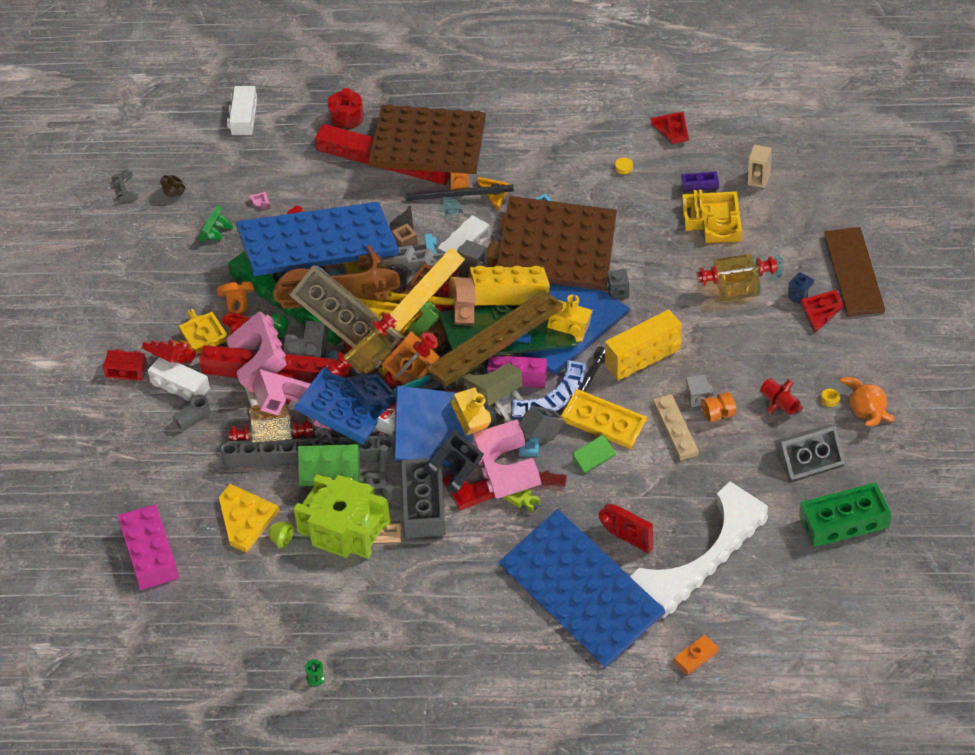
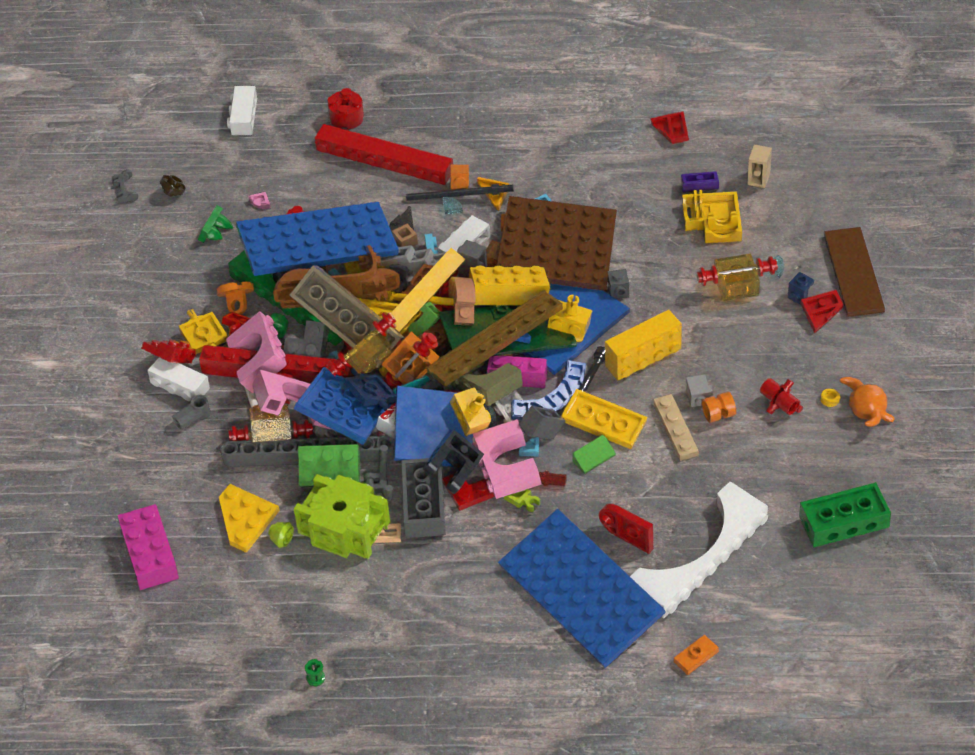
red brick [103,349,147,381] -> none
reddish brown plate [369,104,486,174] -> none
yellow tile [615,157,633,174] -> none
dark grey slope [774,424,846,480] -> none

